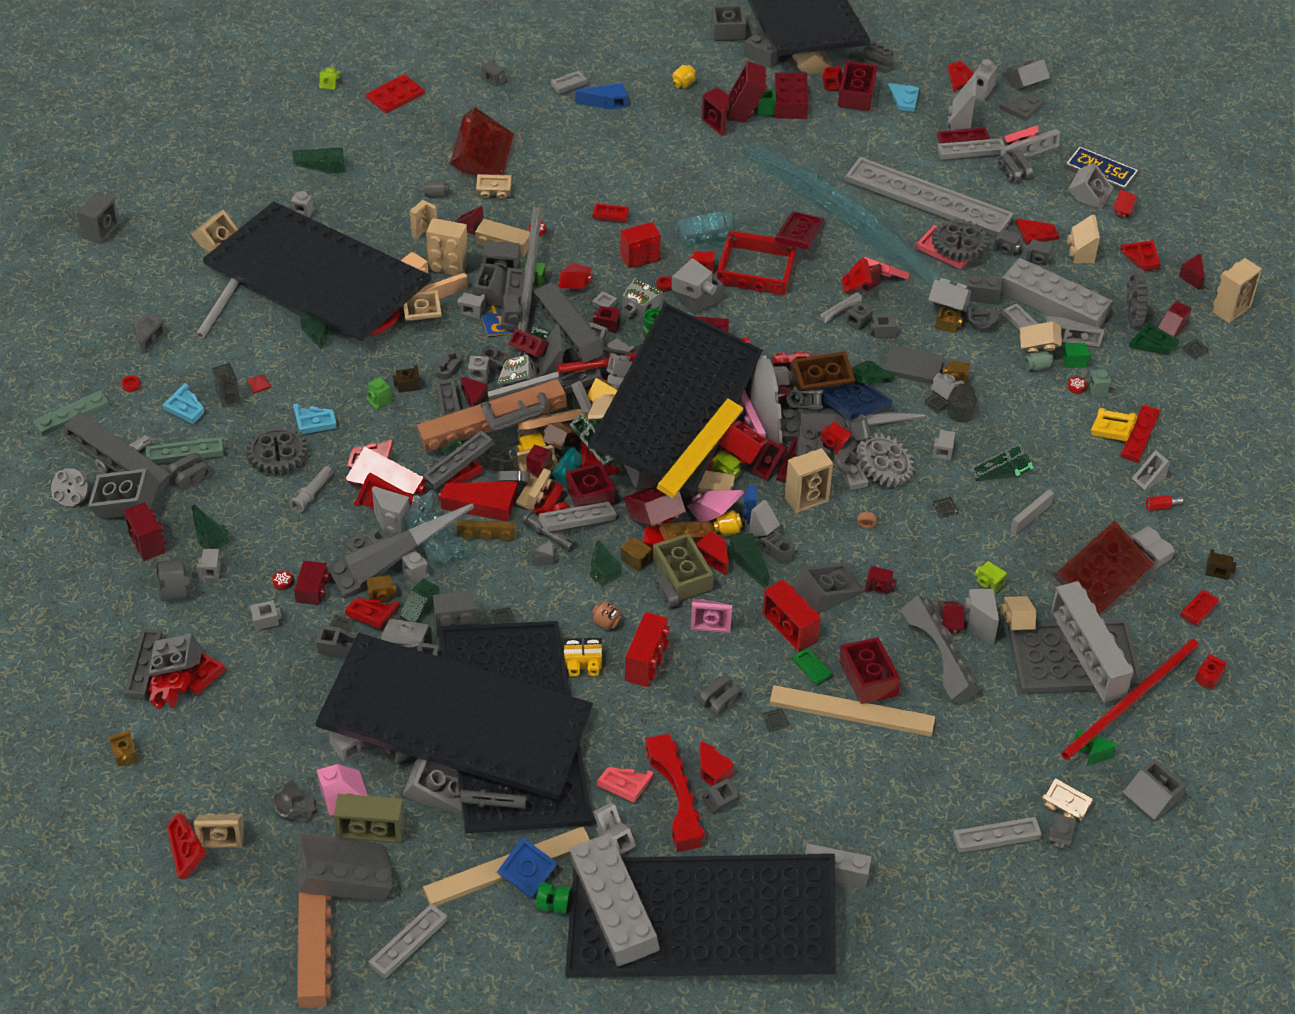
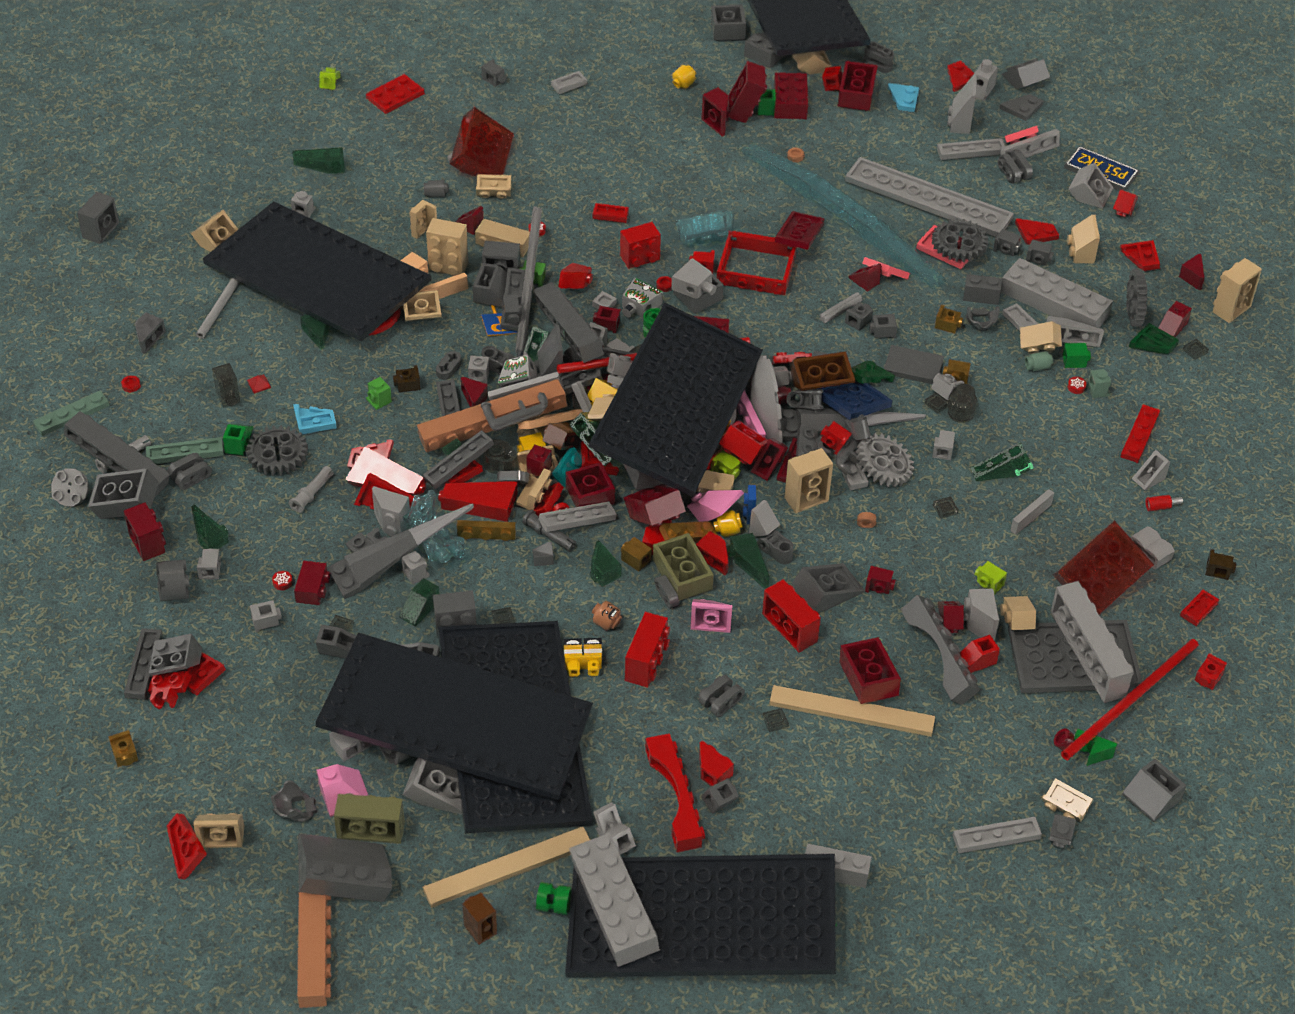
medium azure wing [163,383,204,424] -> none
red wing [345,598,399,629] -> none
pearl gold brick [367,575,397,602] -> none
light grey plate [369,903,448,979] -> none
light grey plate [382,619,429,644] -> none
light grey brick [457,293,486,319] -> none
dark grey pin [460,789,526,809] -> none
blue plate [496,837,558,899] -> none
dark red plate [508,328,548,358] -> none
blue slope [575,83,627,110] -> none
coral wing [597,767,654,803] -> none
yellow tile [657,399,744,499] -> none
green tile [792,648,833,687] -> none
red wing [841,258,872,294] -> none
light grey slope [928,278,971,313] -> none
dark red plate [937,127,990,144] -> none
yellow plate [1091,408,1137,441] -> none
none -> green slope [223,424,254,456]
none -> reddish brown brick [462,892,497,945]
none -> nougat tile [787,148,804,162]
none -> red slope [959,635,1000,673]
none -> dark red tile [1054,728,1074,750]

